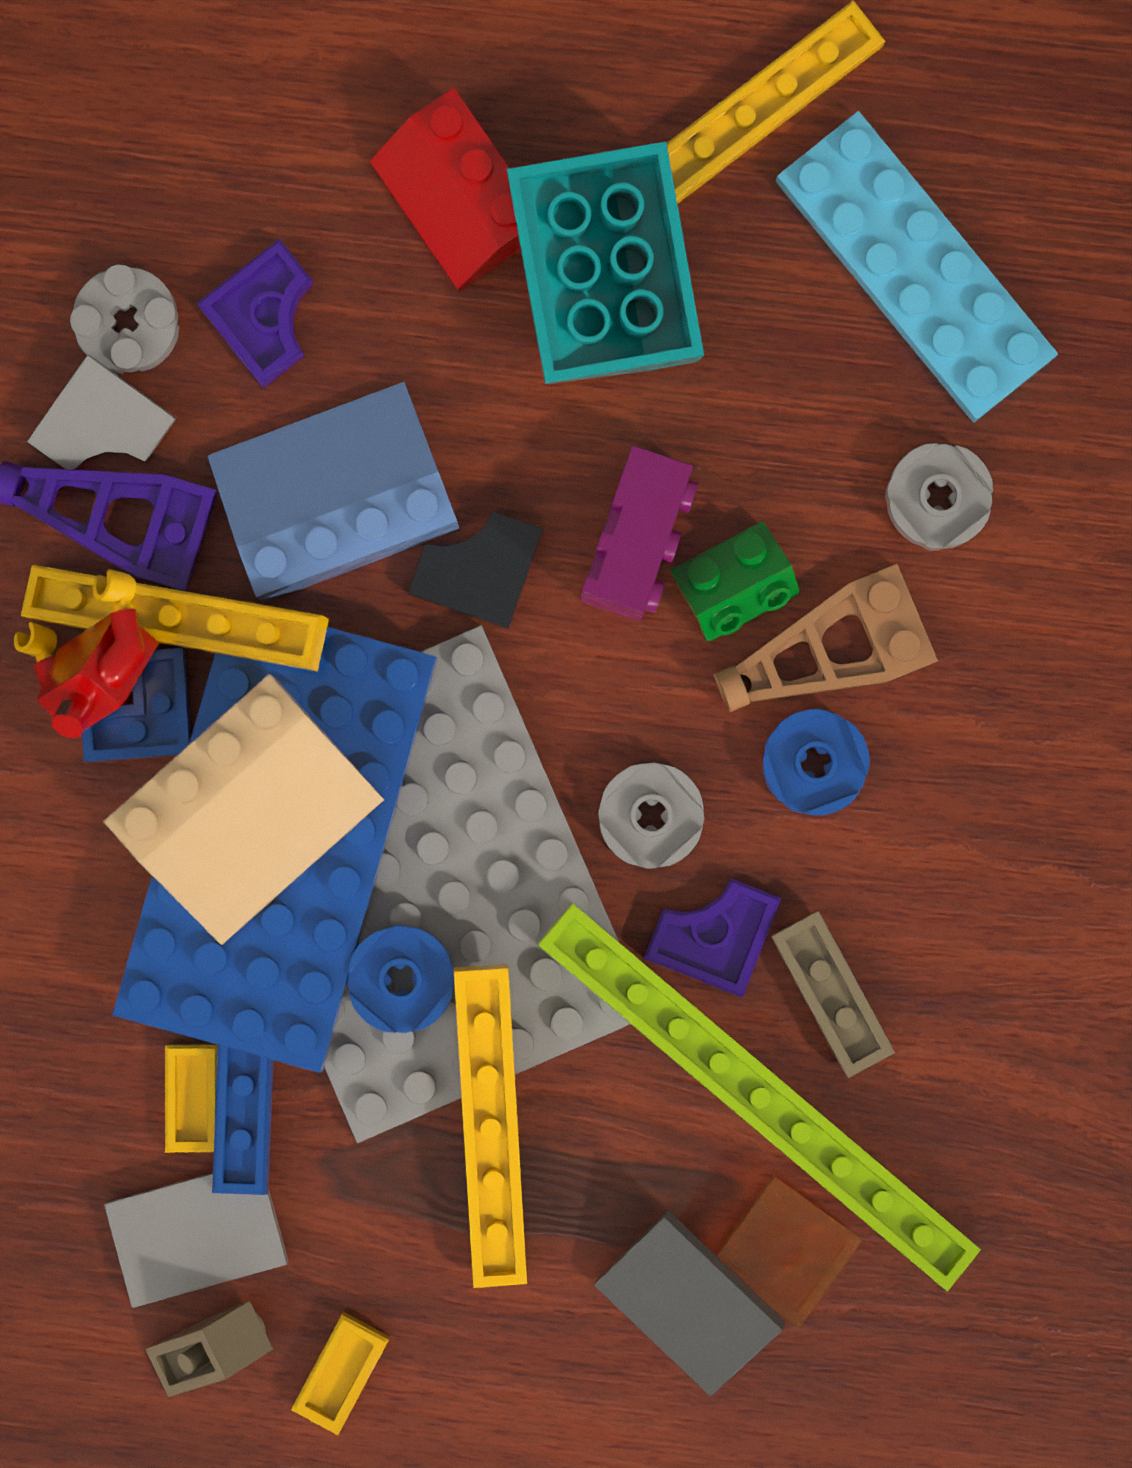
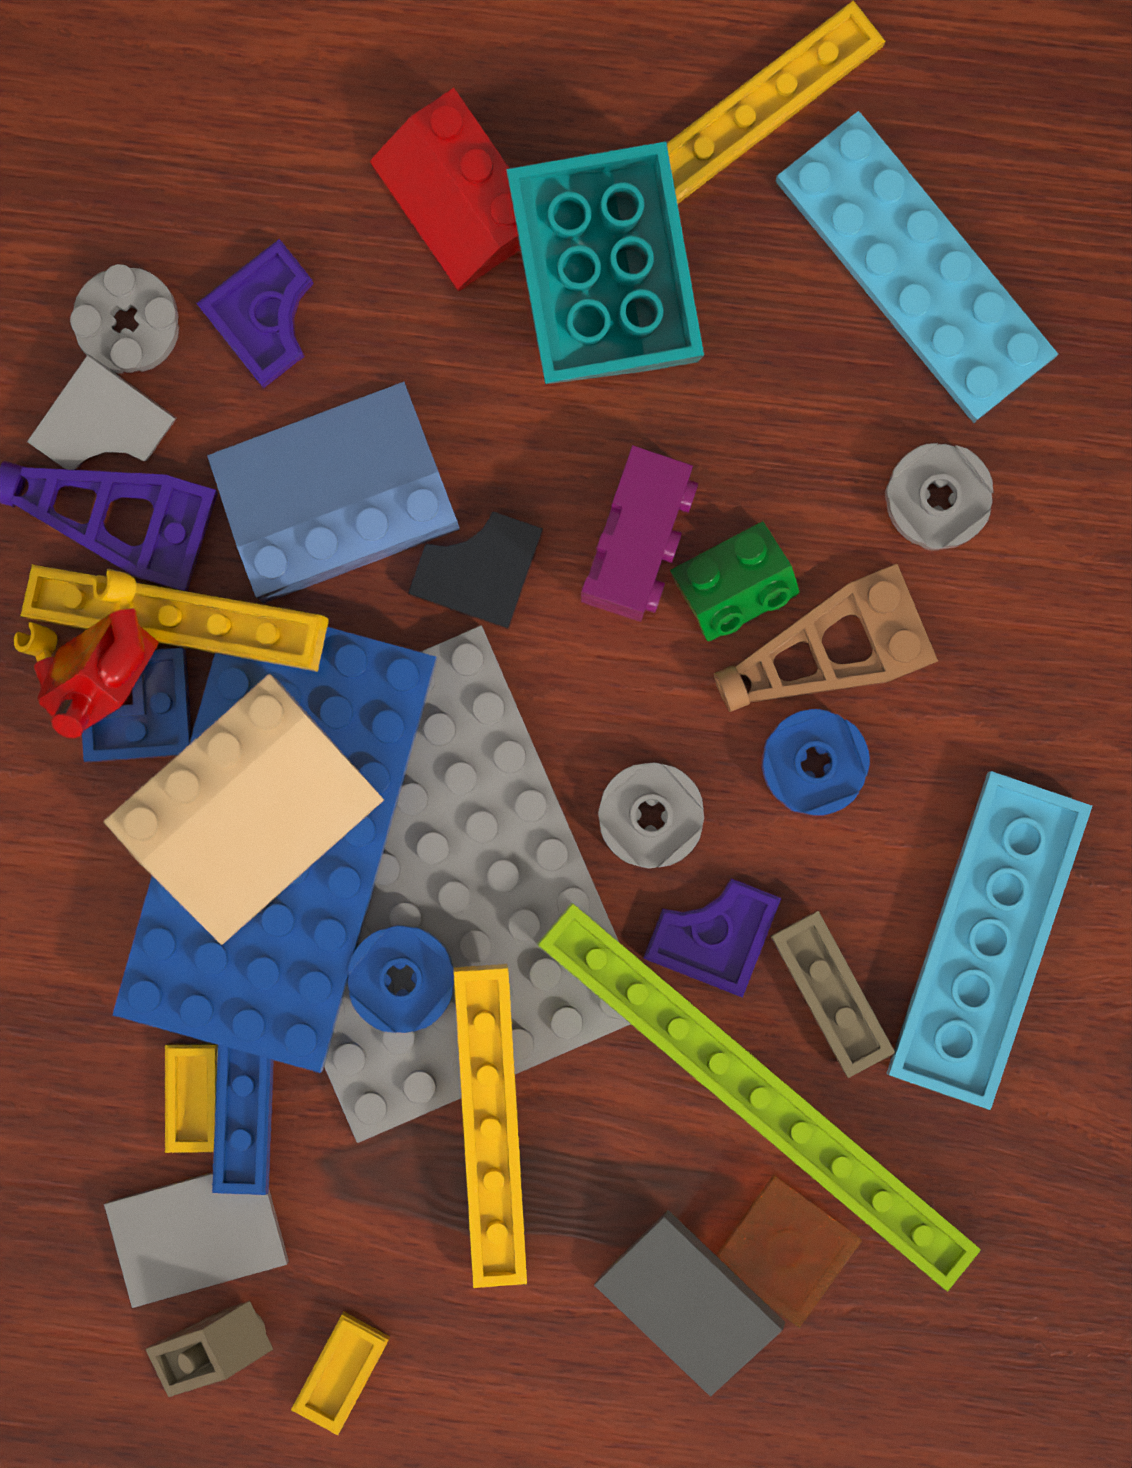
none -> medium azure plate [887,771,1092,1110]

